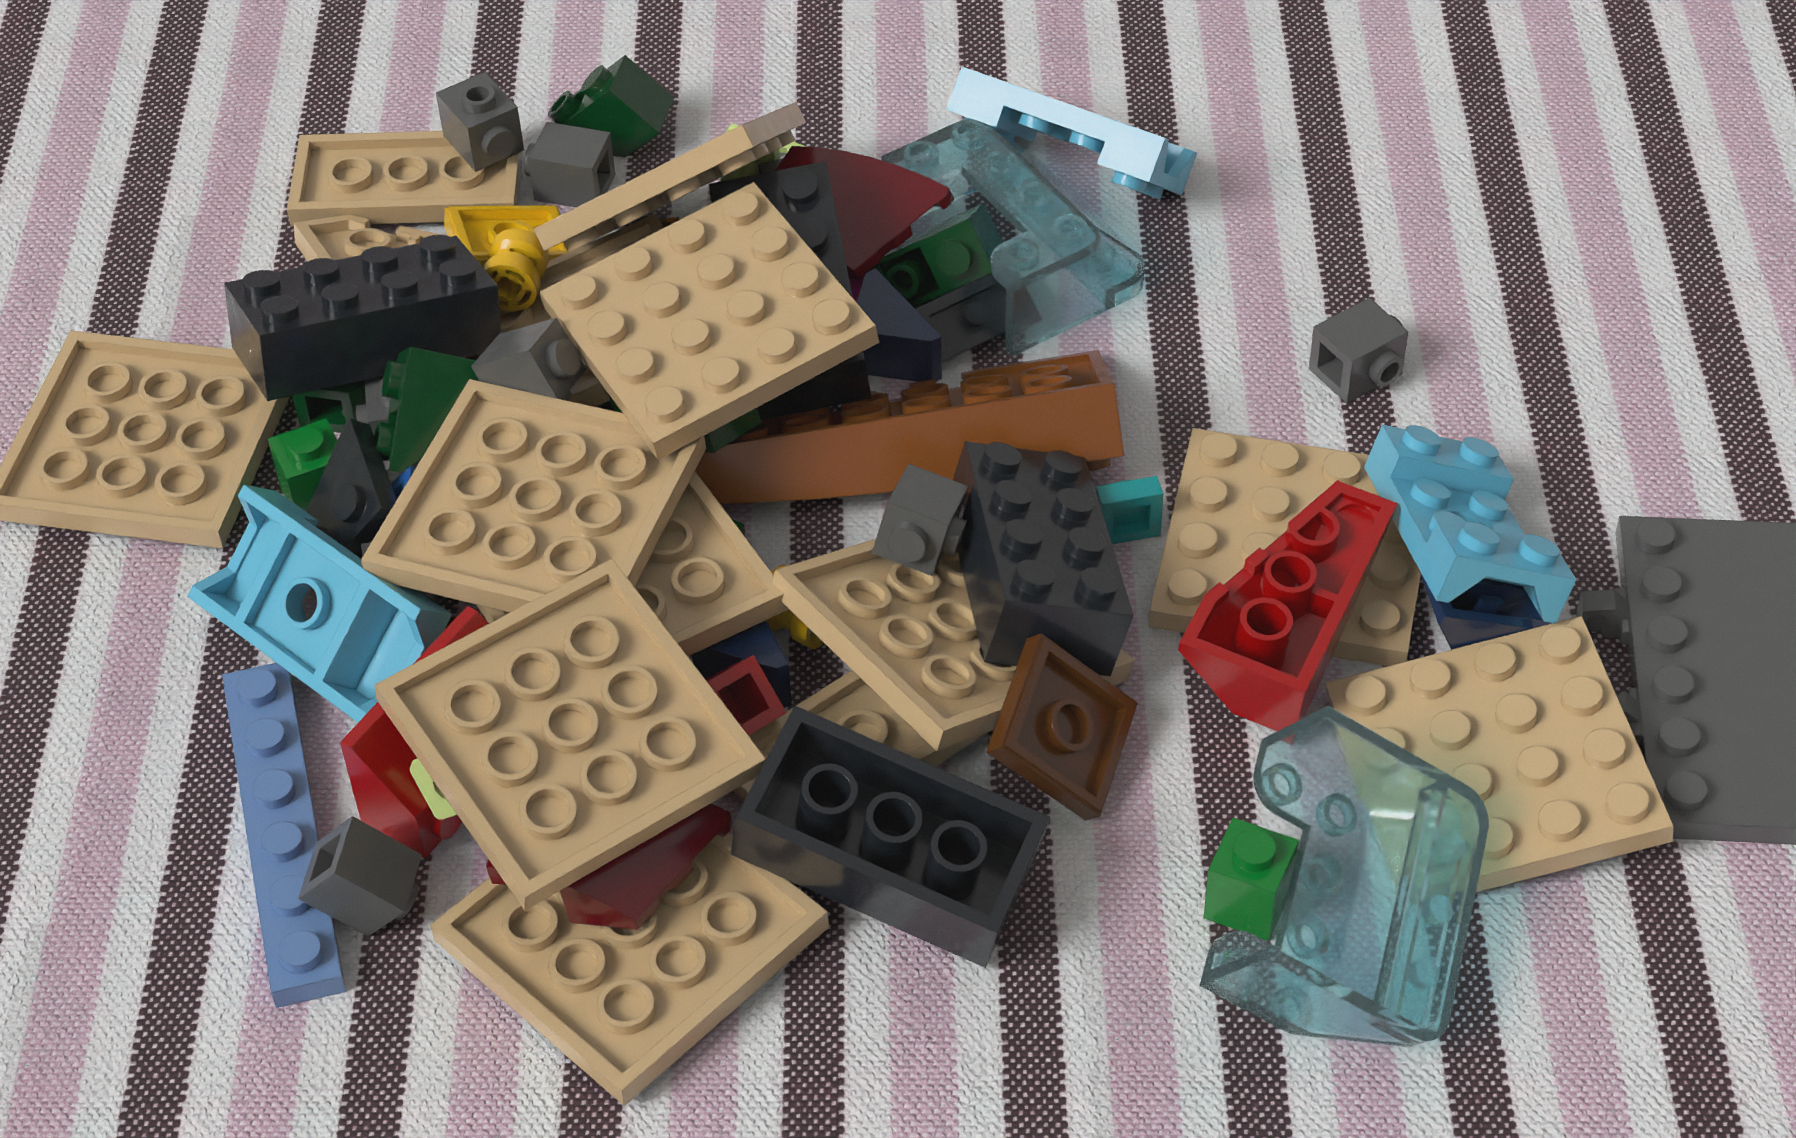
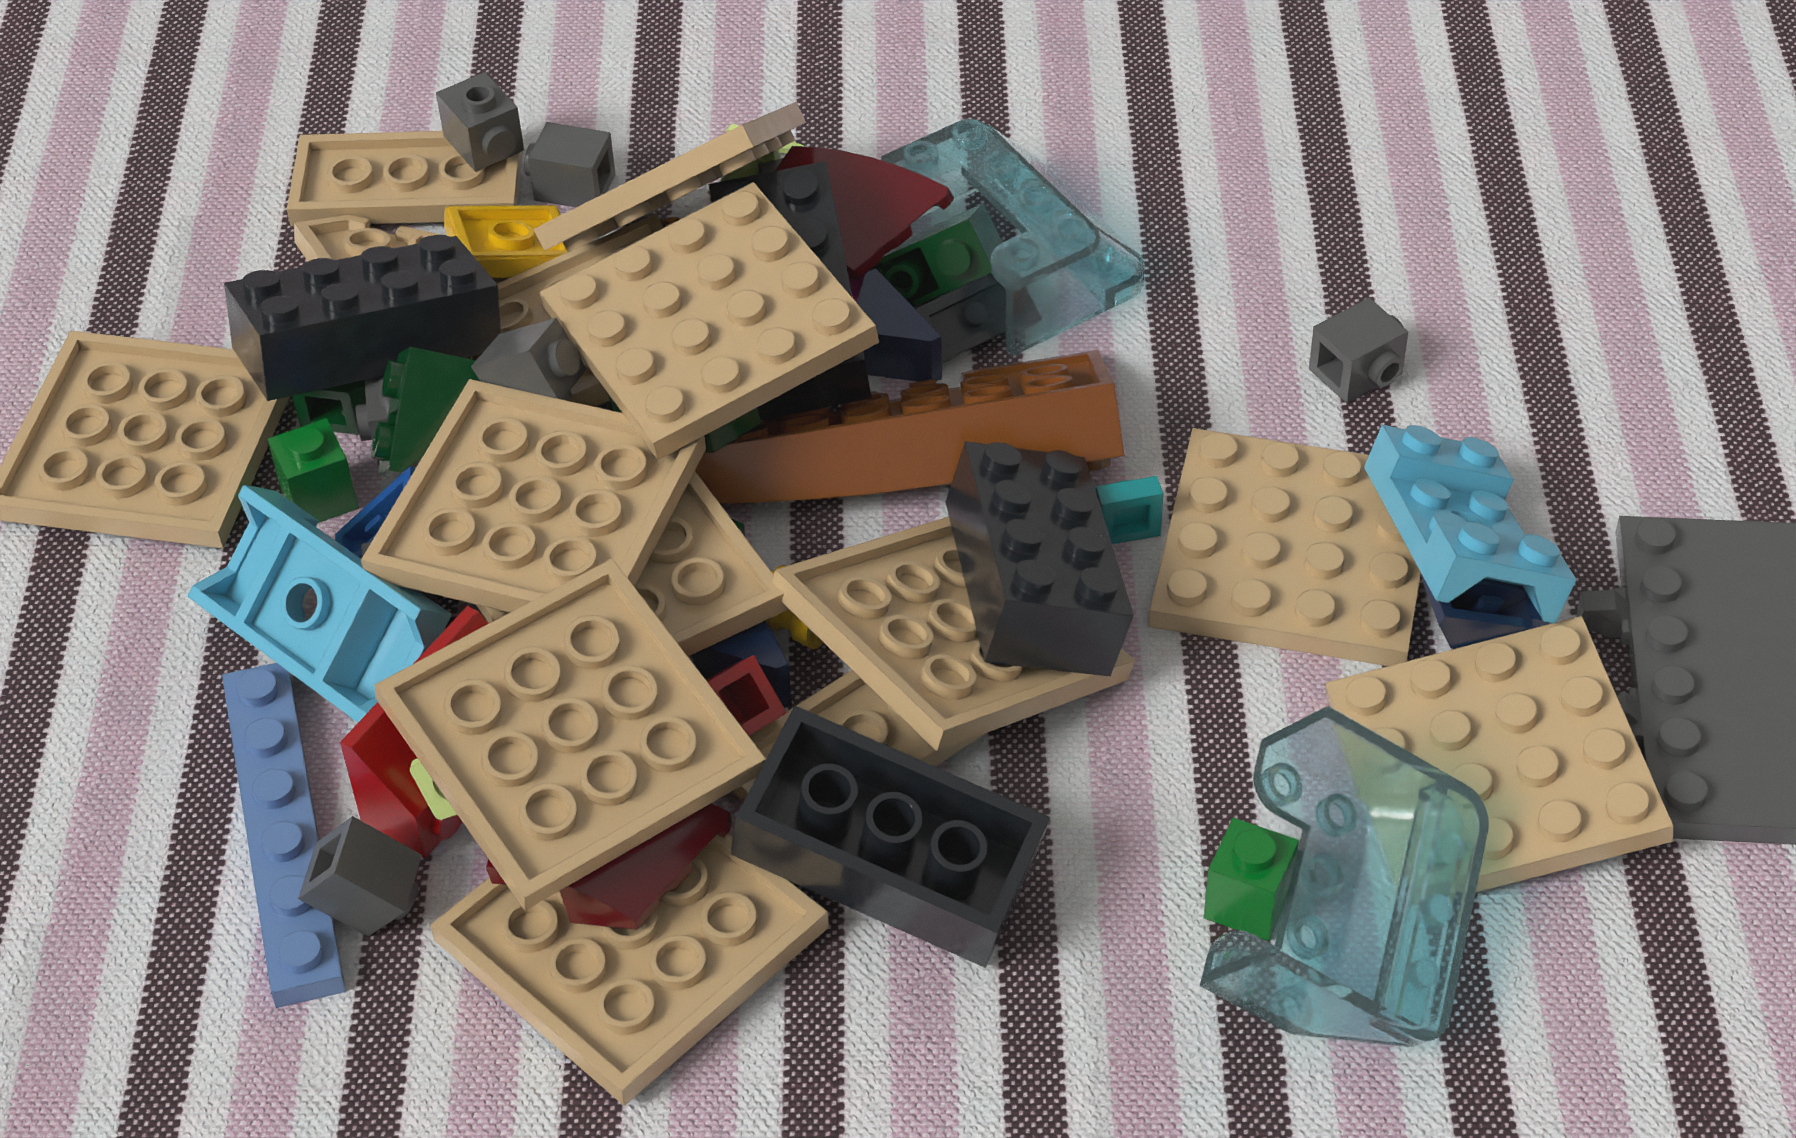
black wing [306,419,397,590] -> none
yellow wheel [484,228,549,312] -> none
dark green slope [548,55,674,158] -> none
dark grey brick [872,464,968,576] -> none
piece [946,66,1197,199] -> none
reddish brown tile [986,634,1138,821] -> none
red wedge [1178,480,1398,738] -> none

